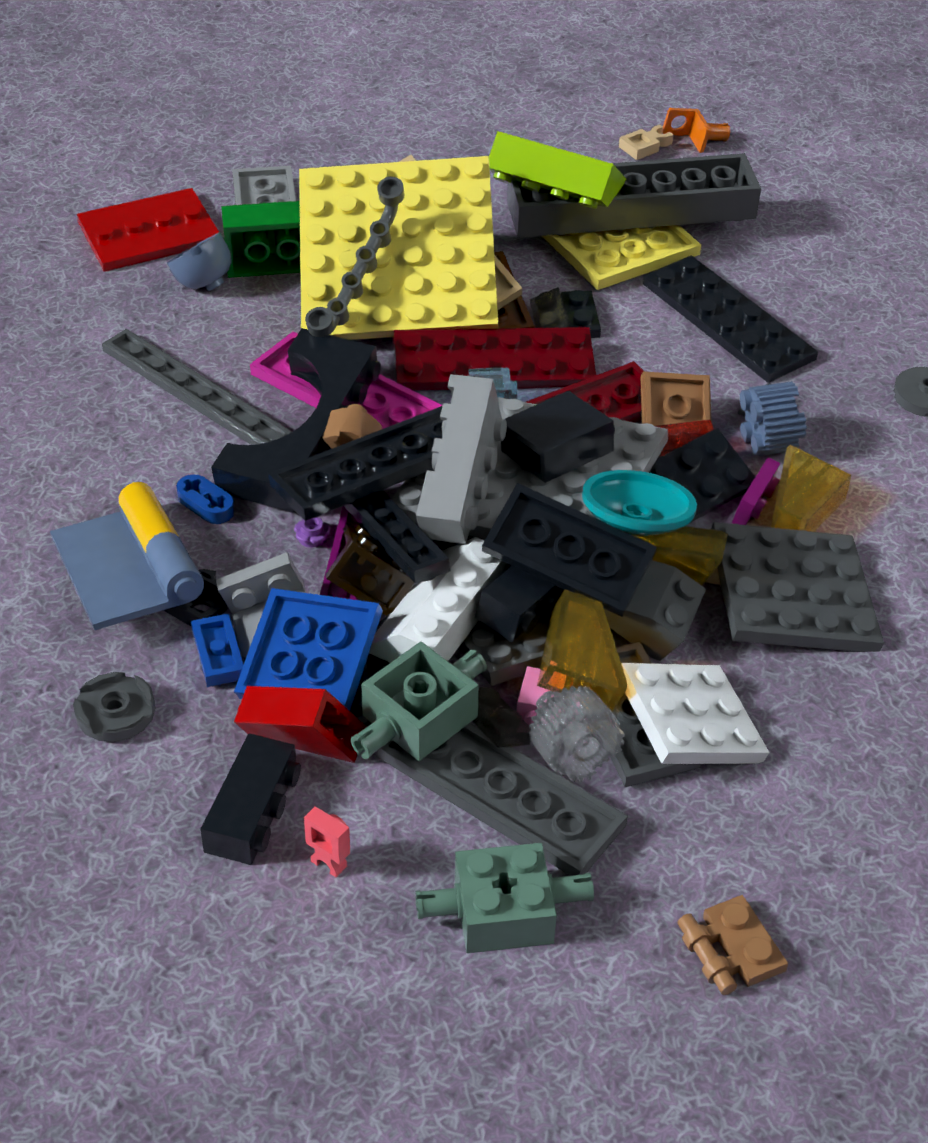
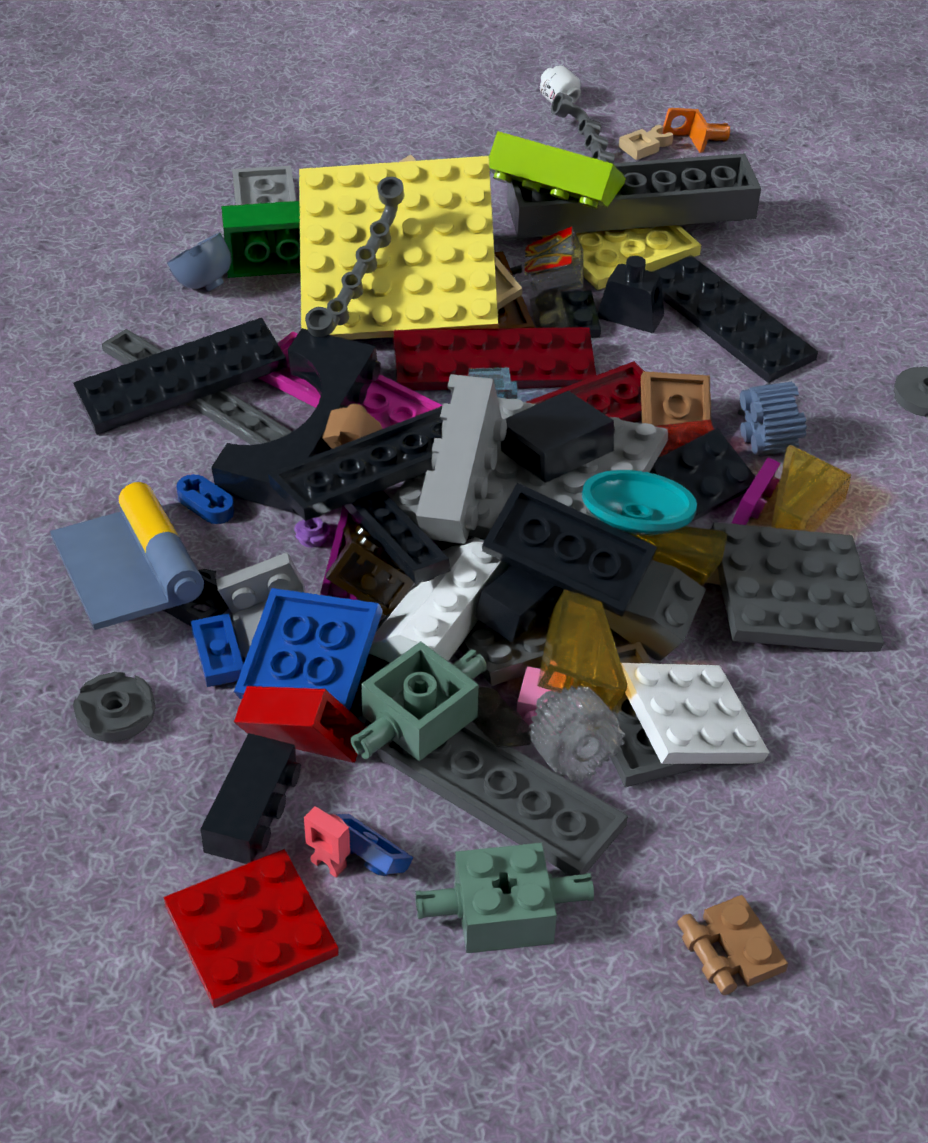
red plate [77,188,219,272] -> none
none -> black plate [73,317,288,435]
none -> red plate [163,849,339,1008]
none -> blue plate [334,814,414,876]
none -> clear torso [510,227,583,296]
none -> white head [540,65,581,103]
none -> dark grey bar [551,92,615,163]
none -> black torso [597,256,664,334]

